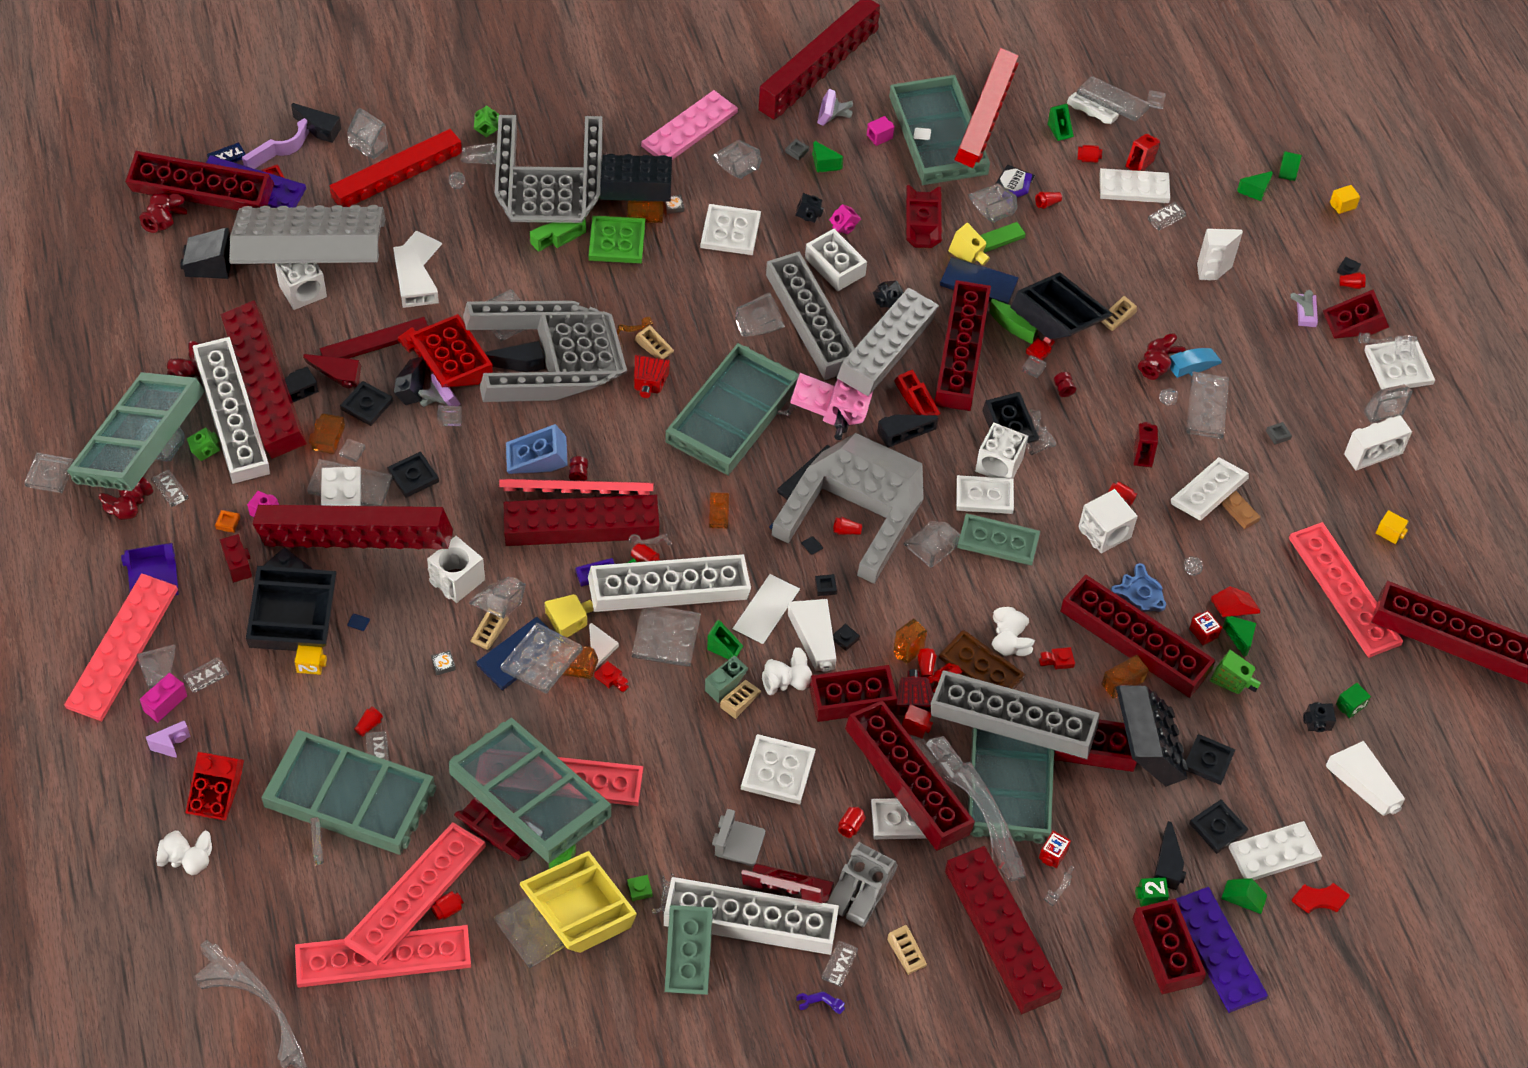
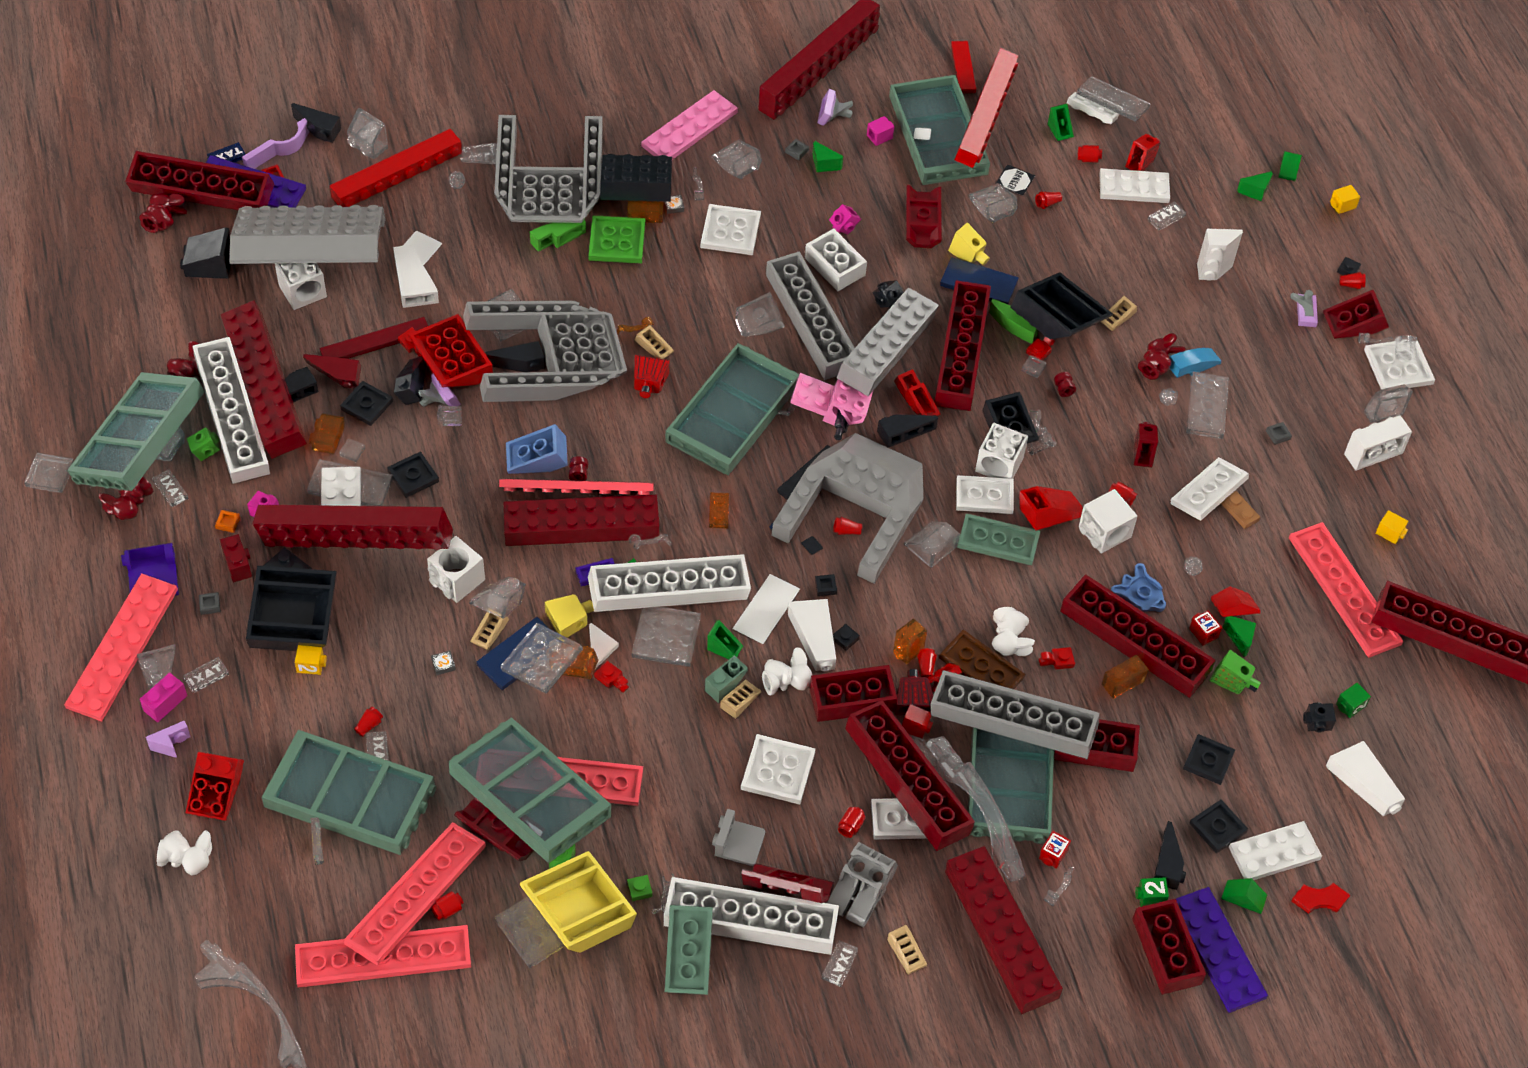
dark blue sticker [347,614,370,631] -> none
bright green brick [474,105,499,137] -> none
red brick [631,543,660,562] -> none
black brick [795,193,824,223] -> none
dark purple arm [796,992,845,1014] -> none
bright green tile [980,222,1026,253] -> none
dark purple arm [1004,173,1032,203] -> none
black slope [1116,685,1188,787] -> none
clear tile [1146,90,1166,109] -> none
none -> dark grey tile [199,592,221,615]
none -> clear piece [692,167,704,201]
none -> red tile [951,41,976,93]
none -> red slope [1019,486,1083,531]

